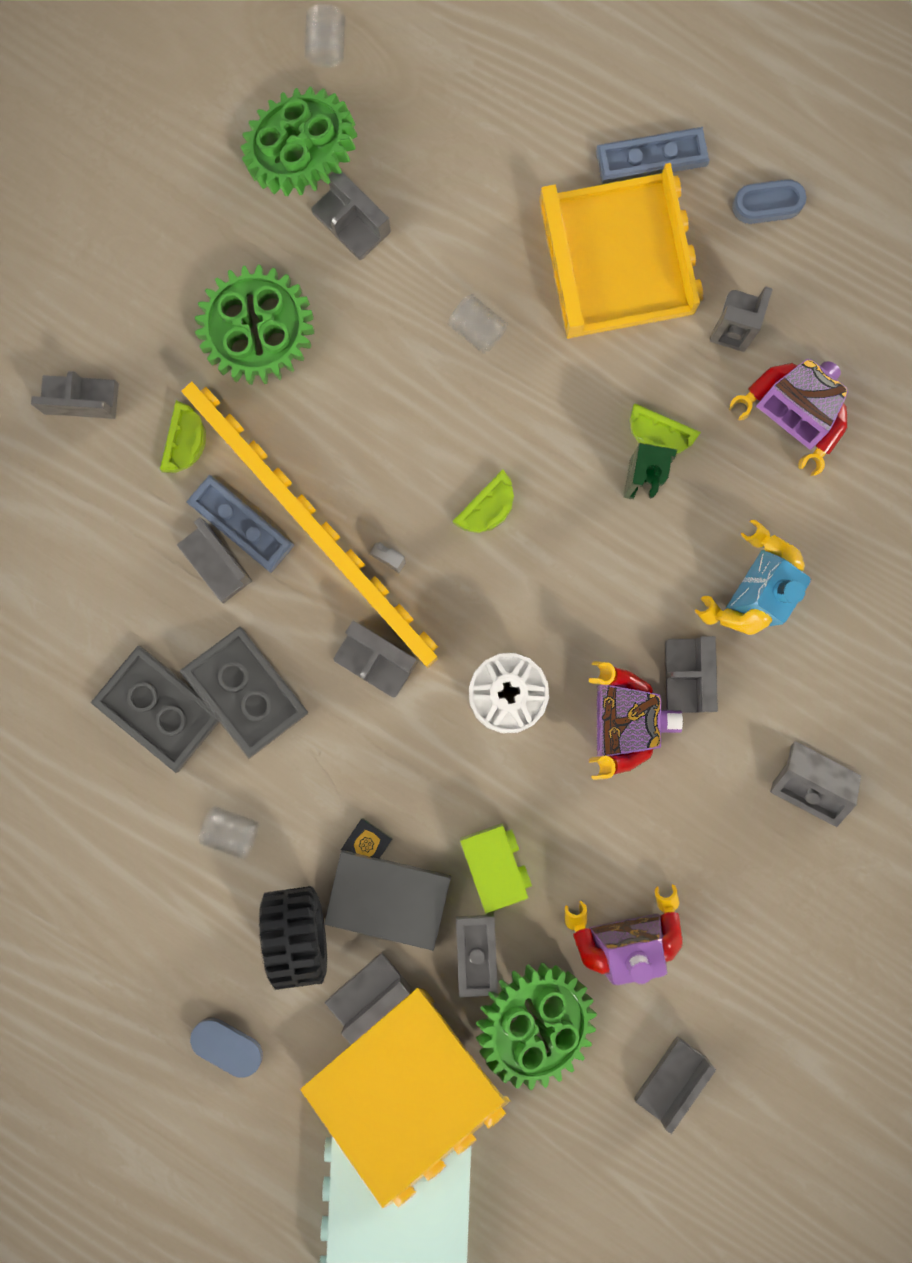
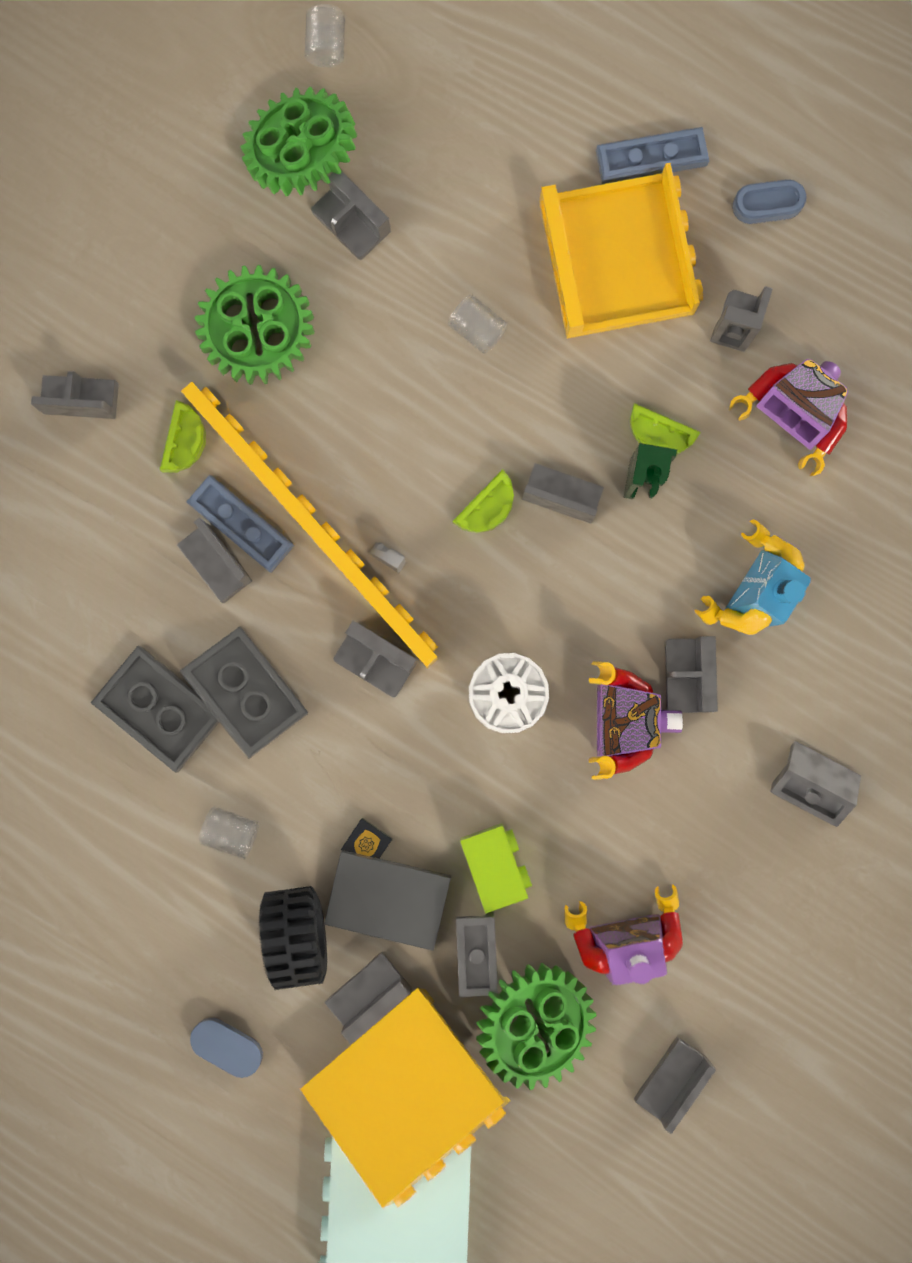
none -> flat silver panel [522,463,604,524]

